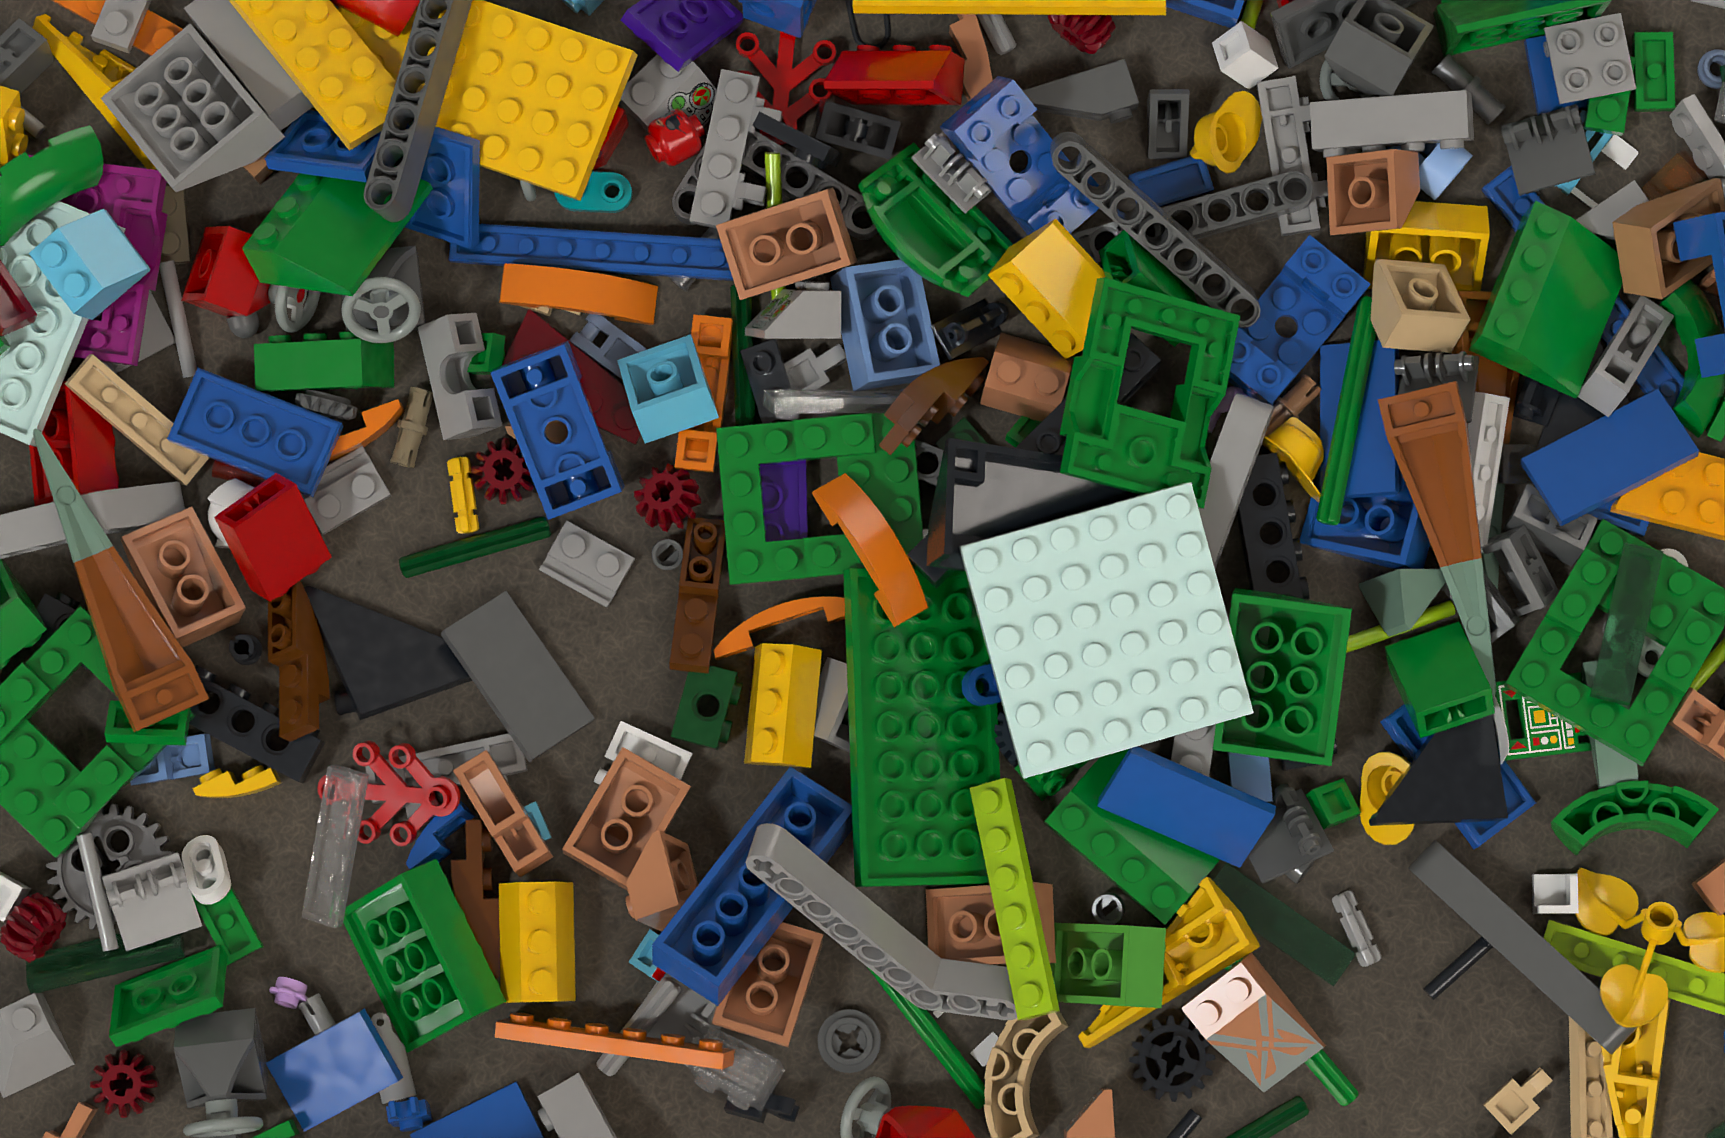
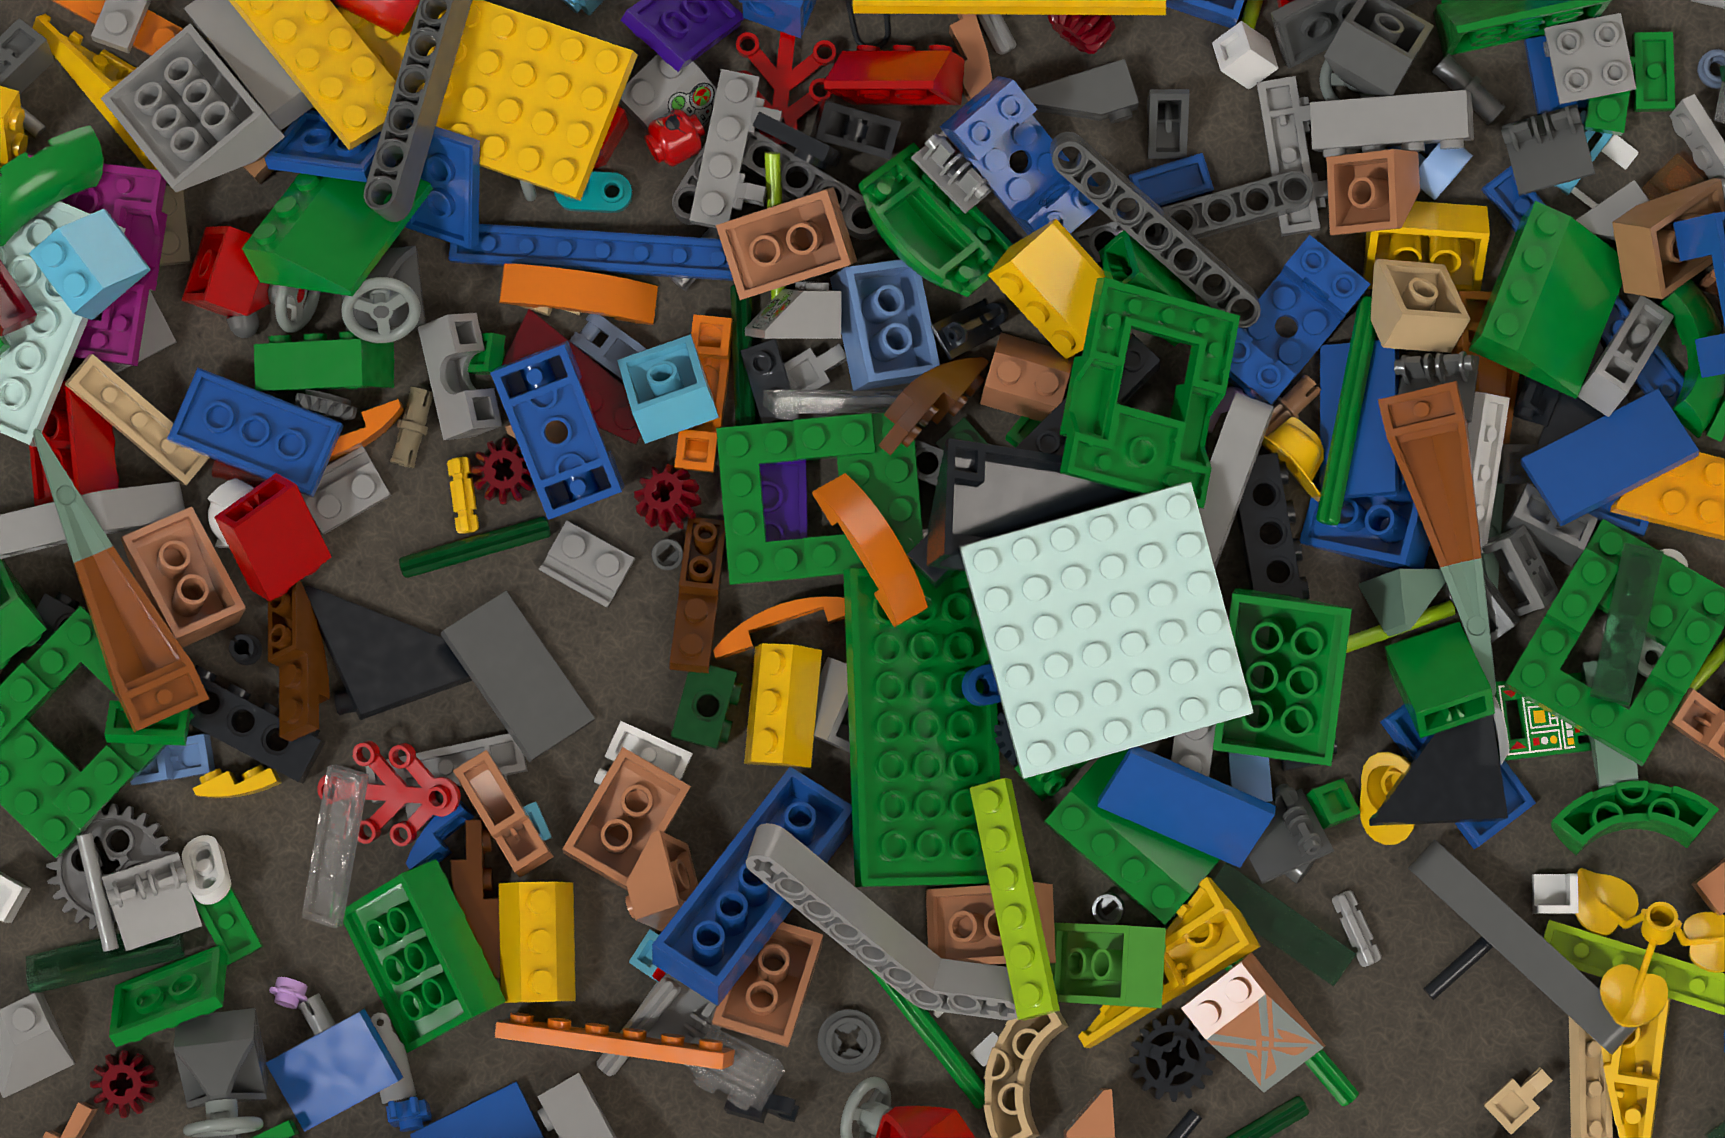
dark red gear [0,892,67,962] -> none
light grey bar [159,260,197,378] -> none
yellow piece [1190,91,1262,174] -> none

